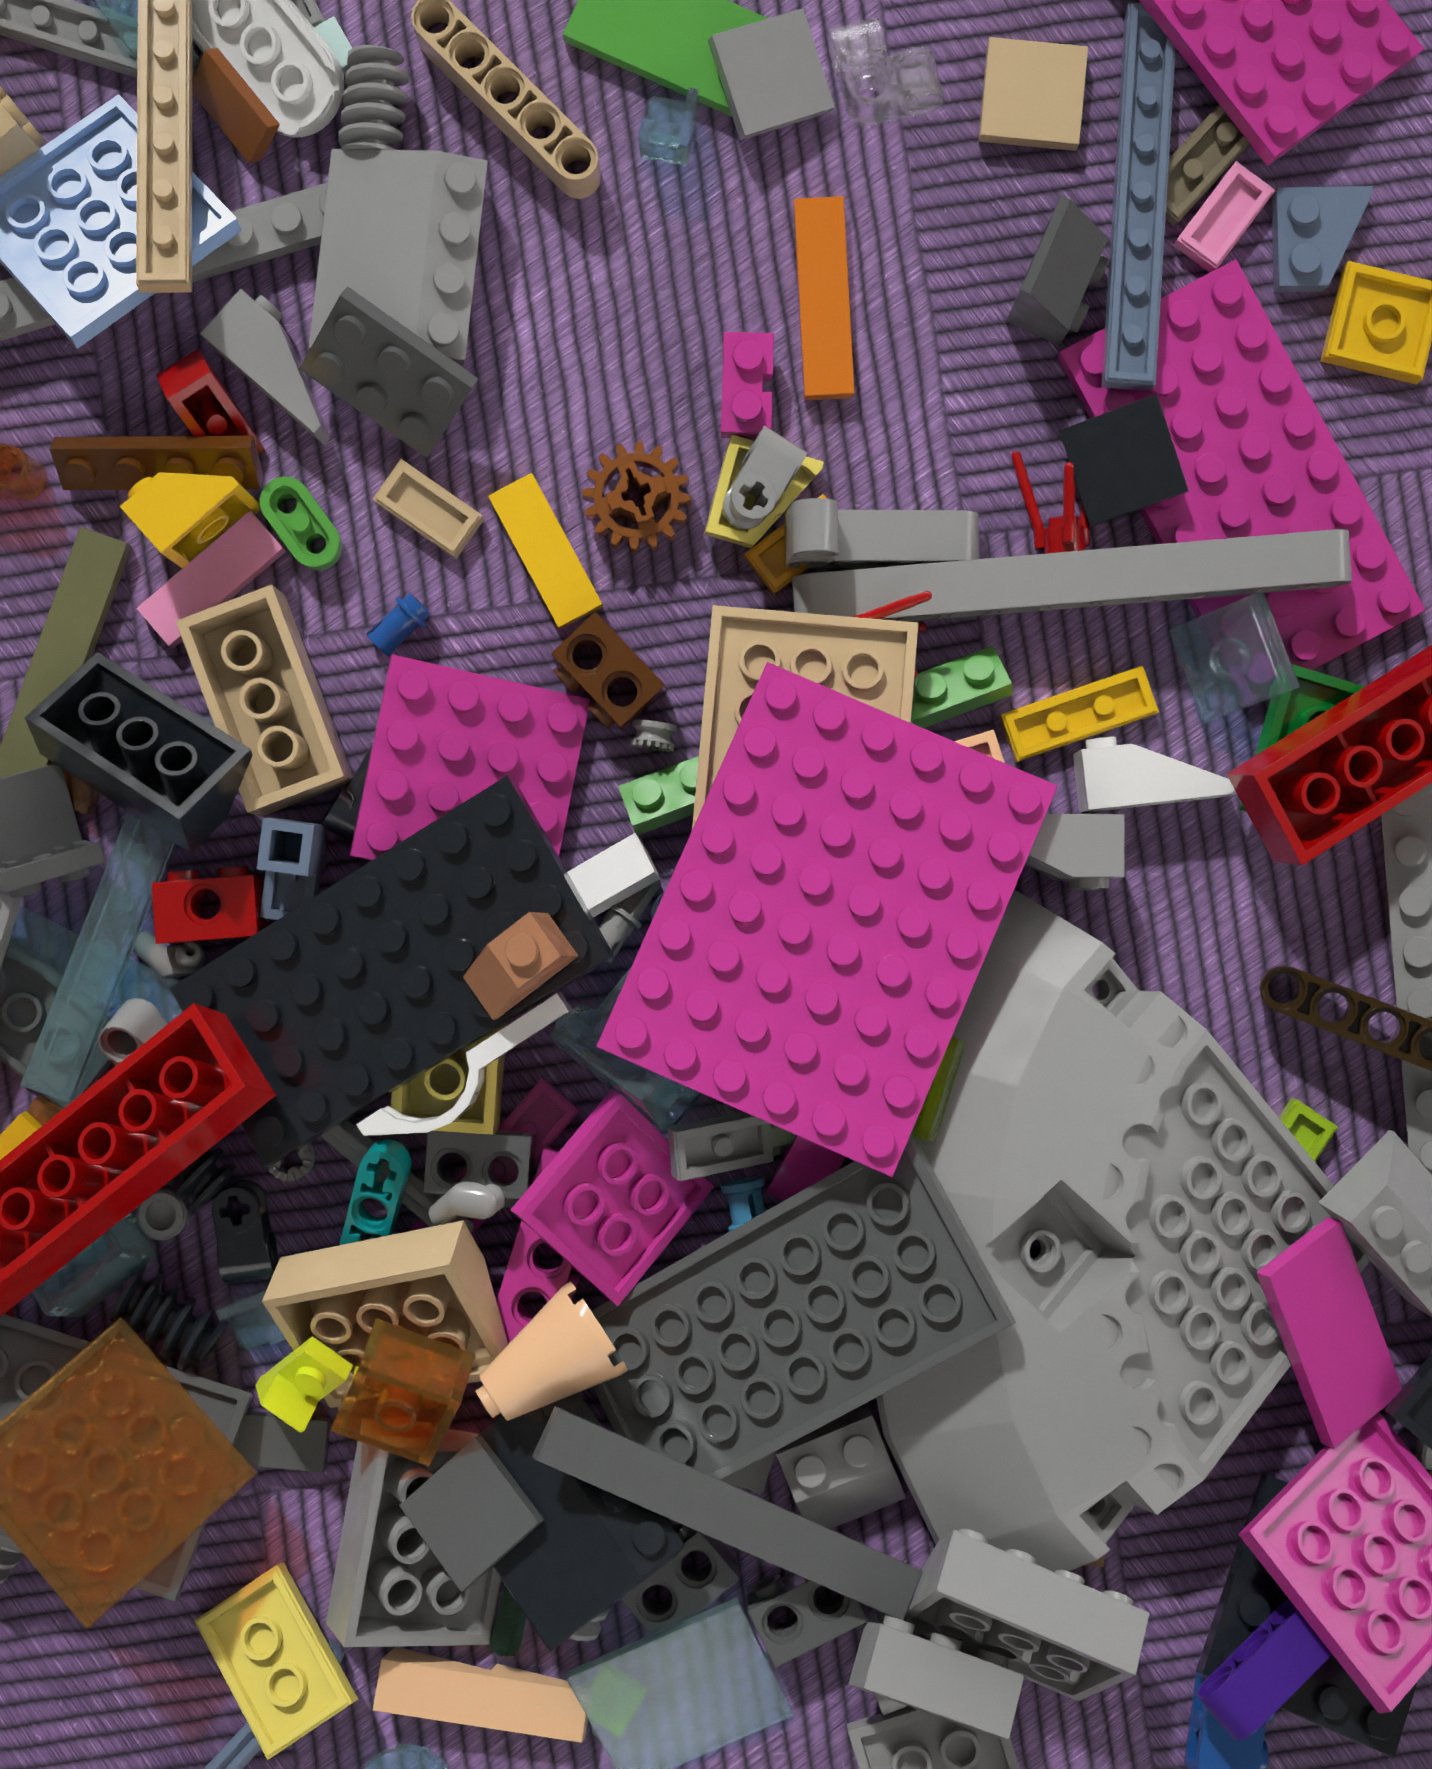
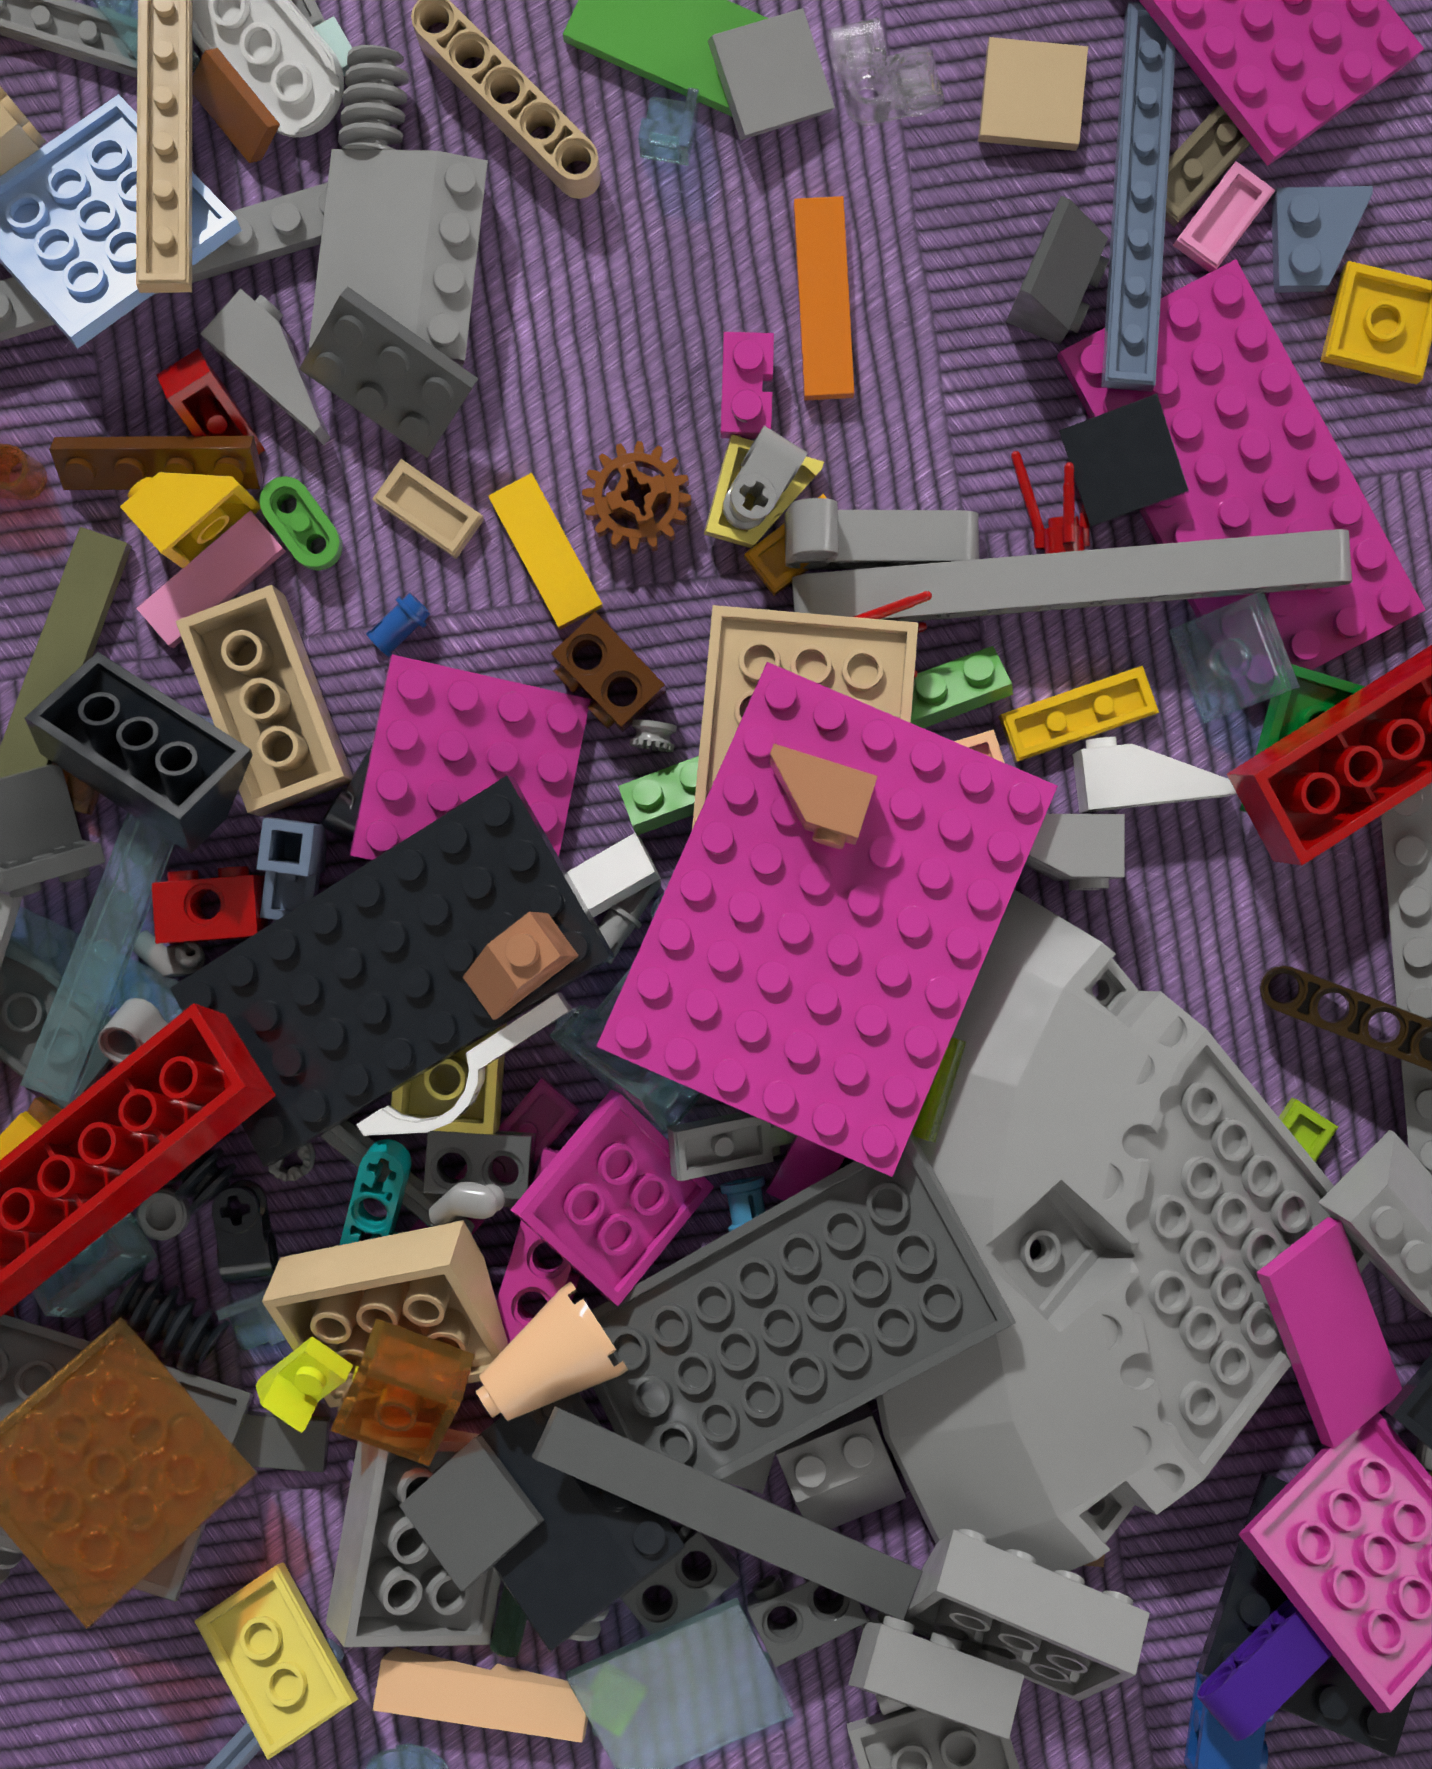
none -> nougat slope [769,744,877,849]

